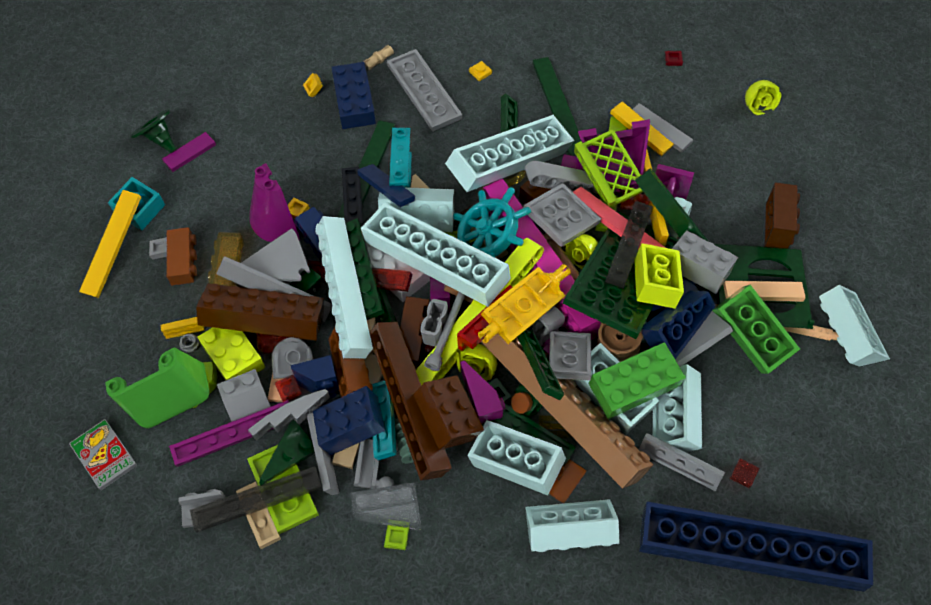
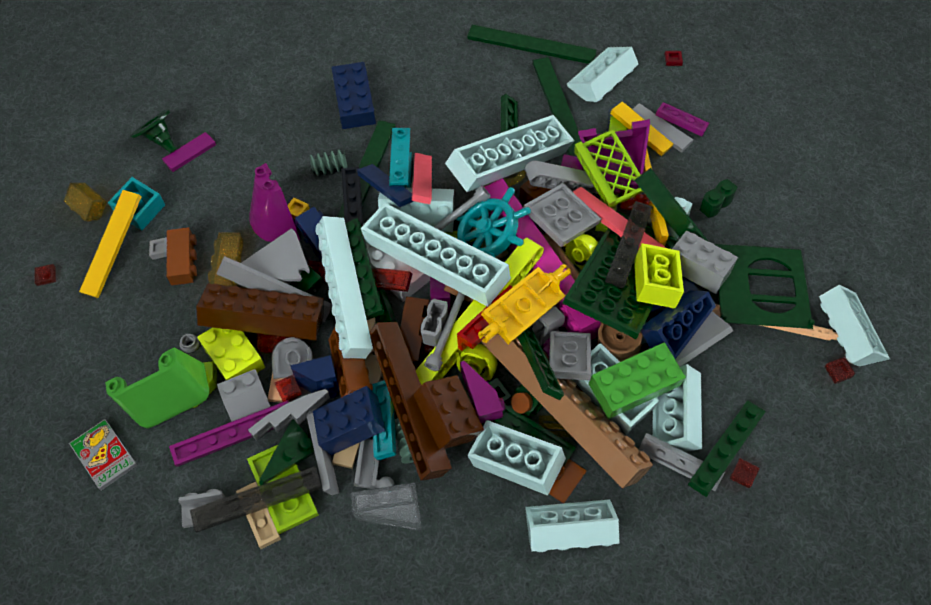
yellow tile [161,317,205,339] -> none
yellow plate [303,73,323,97] -> none
tan pin [363,45,394,71] -> none
lime tile [384,525,409,550] -> none
light grey plate [387,49,463,132] -> none
yellow plate [469,61,492,81] -> none
dark blue brick [639,502,873,592] -> none
magenta tile [656,164,694,200] -> none
bright green brick [712,285,800,374] -> none
light nougat tile [723,281,806,302] -> none
neon yellow cylinder [745,80,782,115] -> none
reddish brown brick [764,182,800,249] -> none
none -> clear red plate [35,264,56,286]
none -> clear yellow brick [64,183,107,221]
none -> sand green piece [310,150,348,176]
none -> coral tile [412,153,432,204]
none -> light grey piece [434,185,491,231]
none -> dark green tile [467,25,597,64]
none -> light aqua slope [567,47,638,102]
none -> magenta tile [655,102,709,136]
none -> dark green plate [688,400,766,498]
none -> dark green brick [699,179,737,218]
none -> clear red plate [825,357,855,384]

